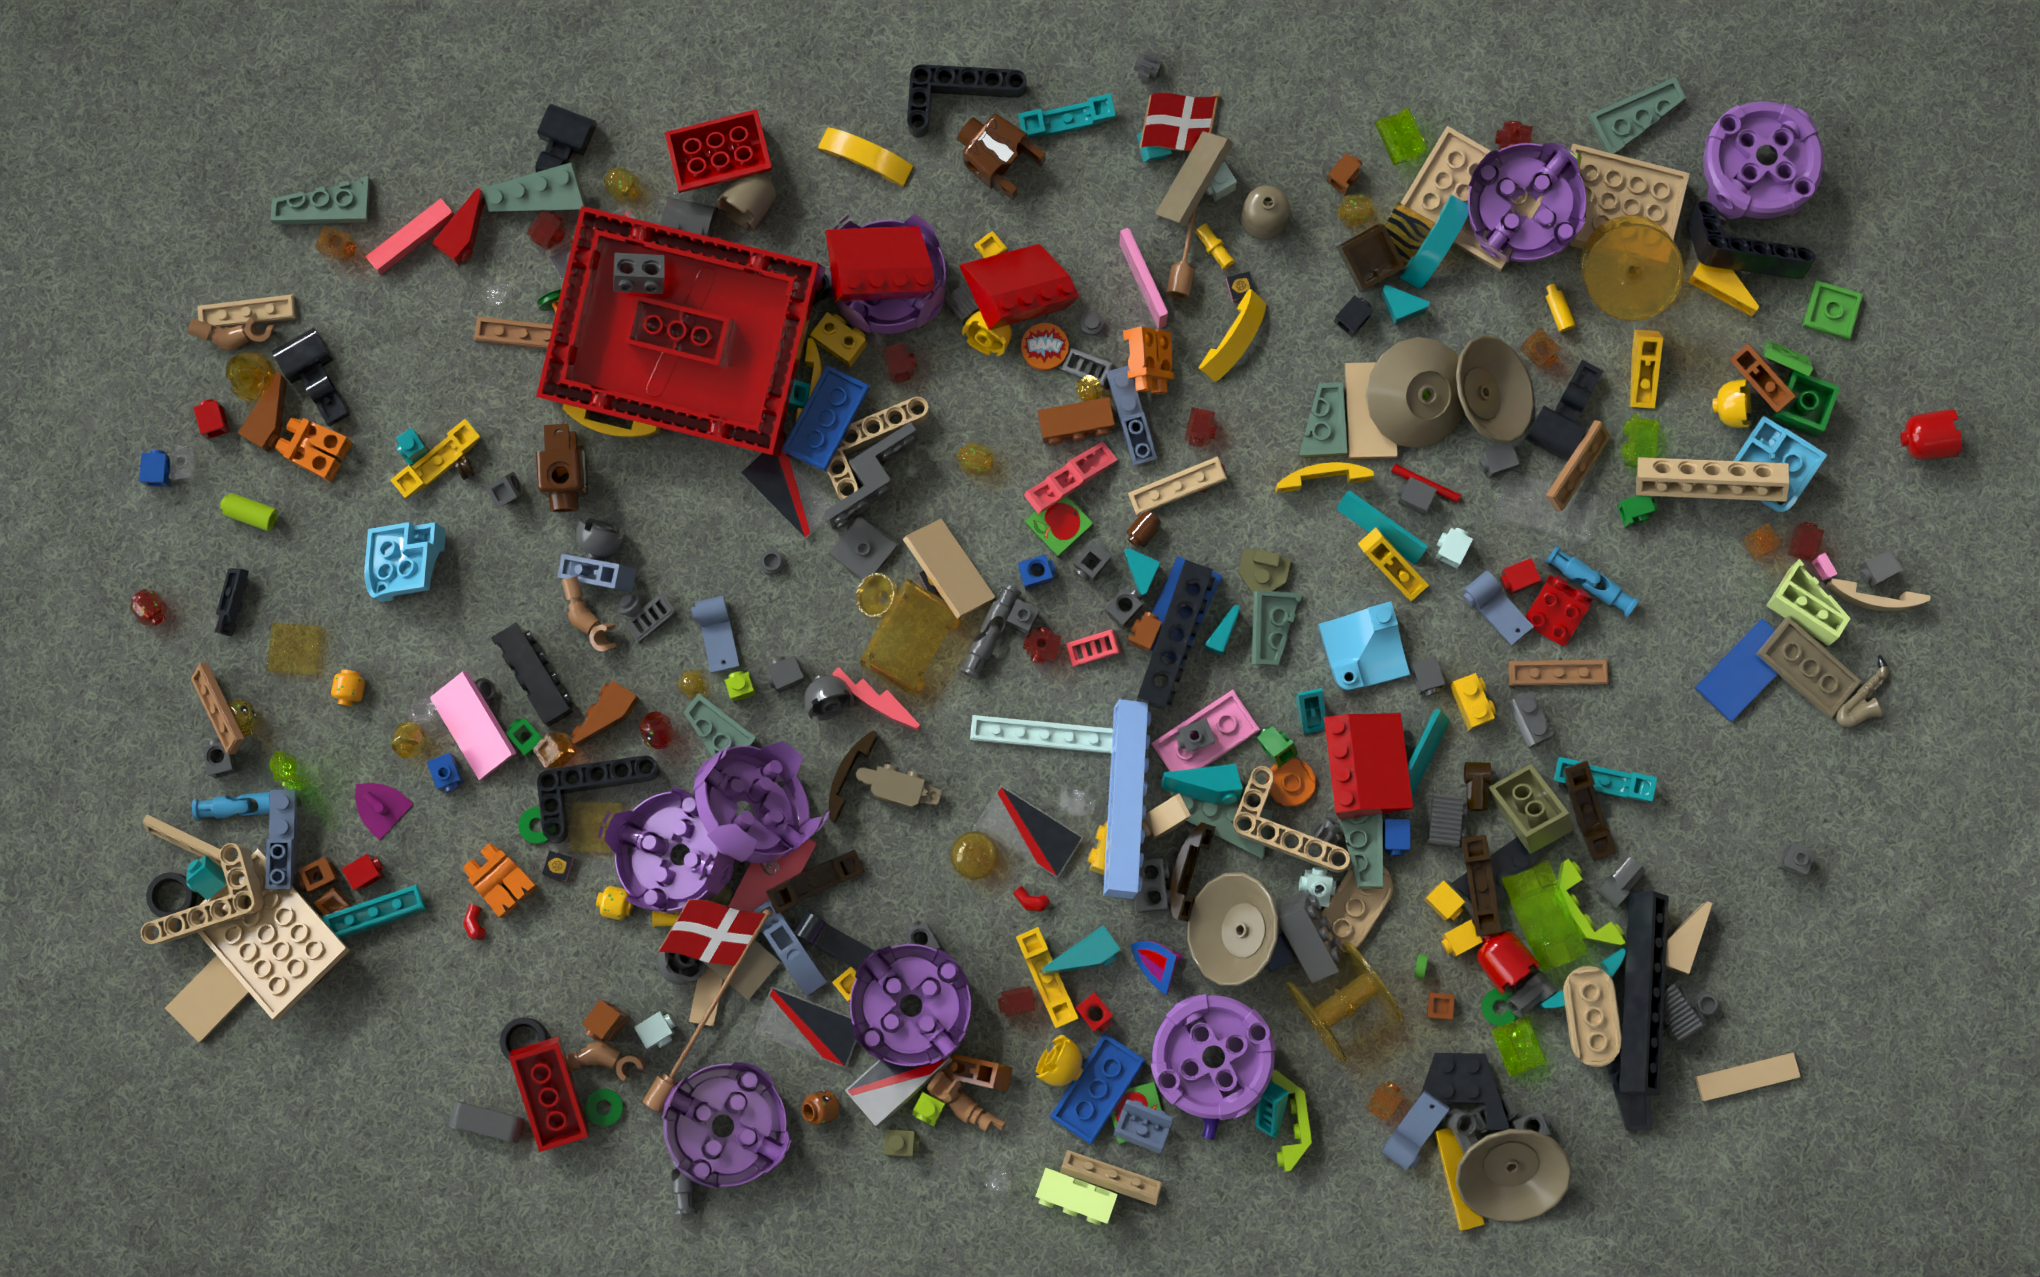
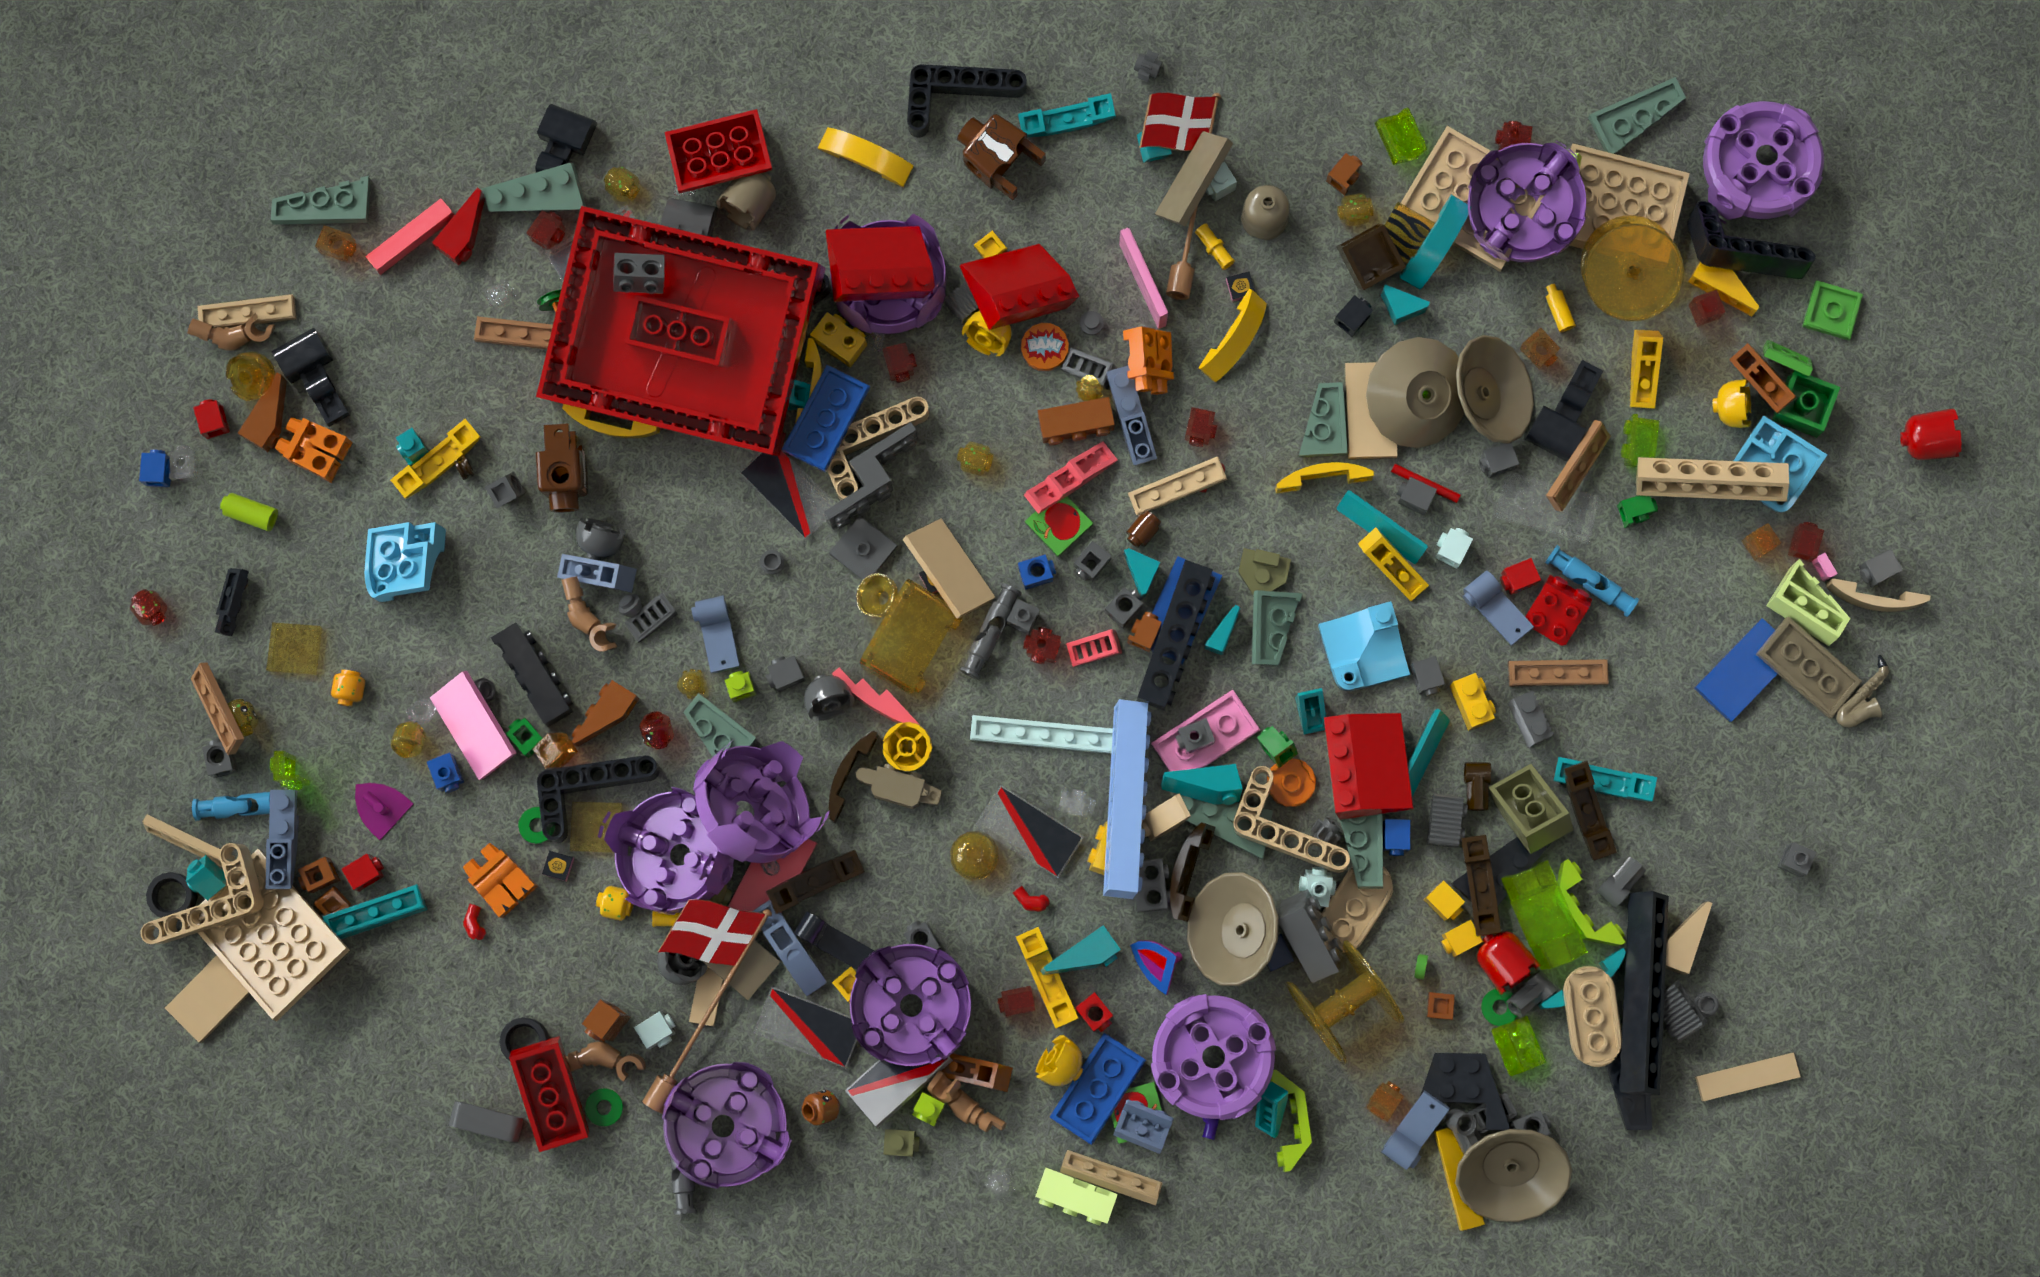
none -> yellow cylinder [883,722,932,771]
none -> clear red brick [1688,289,1726,327]

